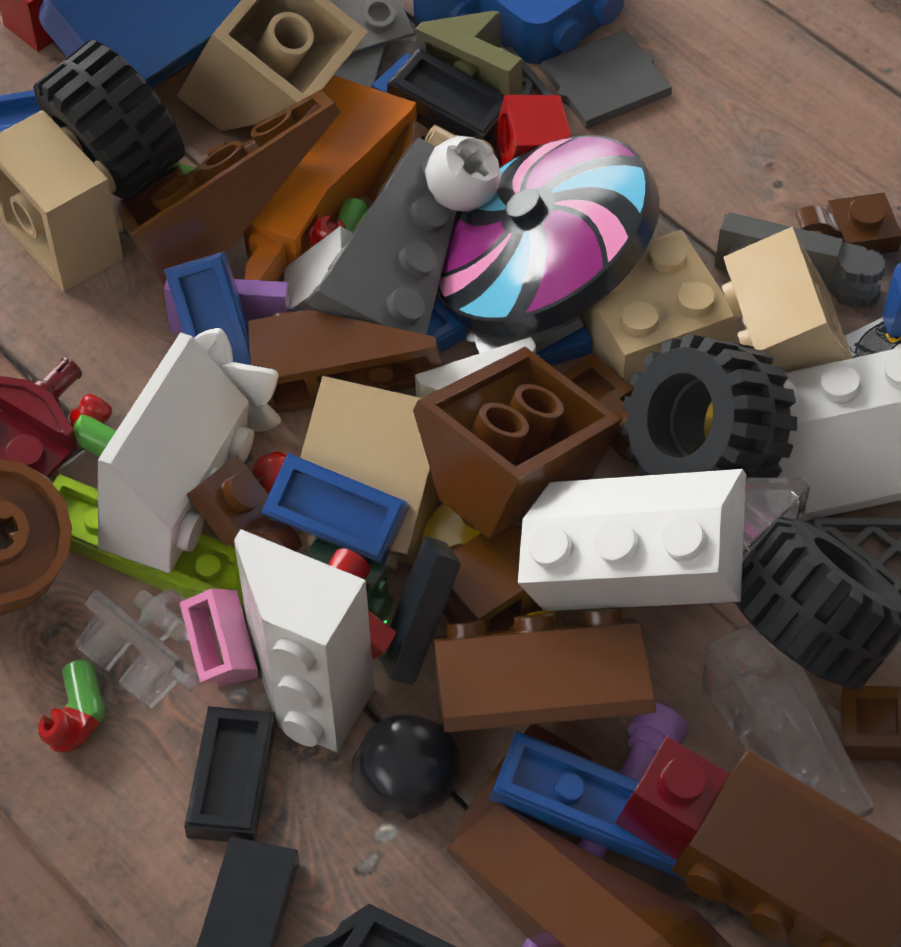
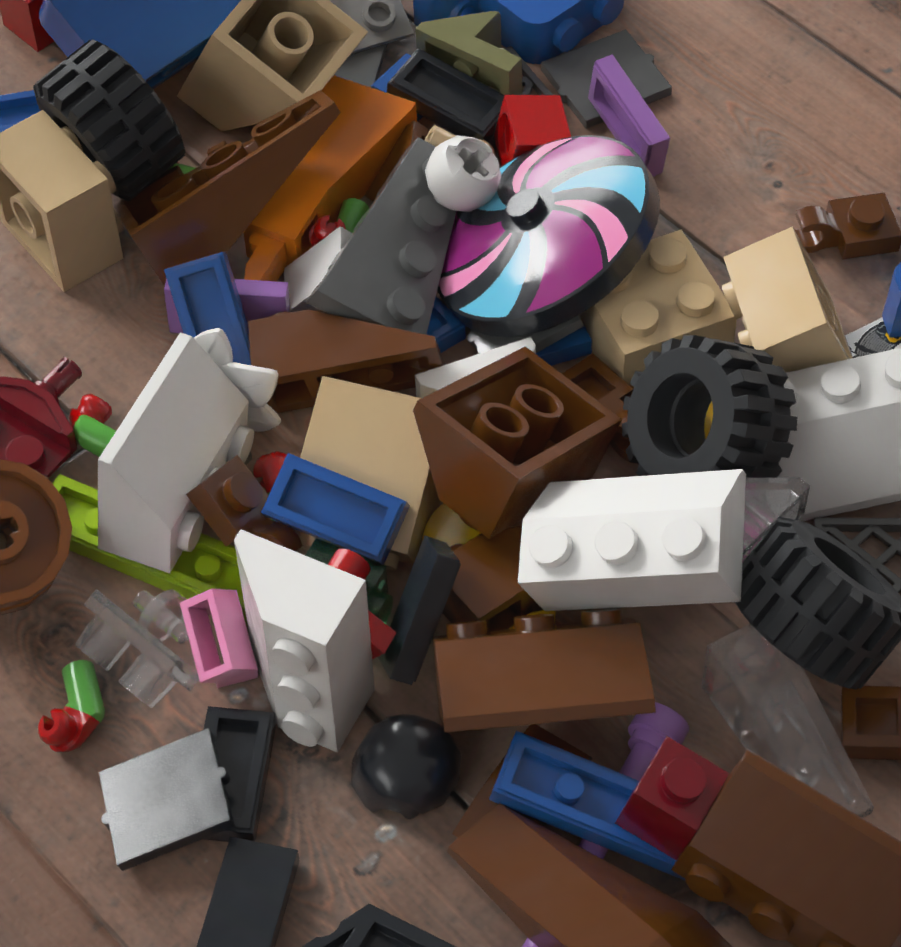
dark grey hinge [714,212,887,309] -> none
none -> piece [99,728,235,871]
none -> medium lavender tile [588,54,670,176]

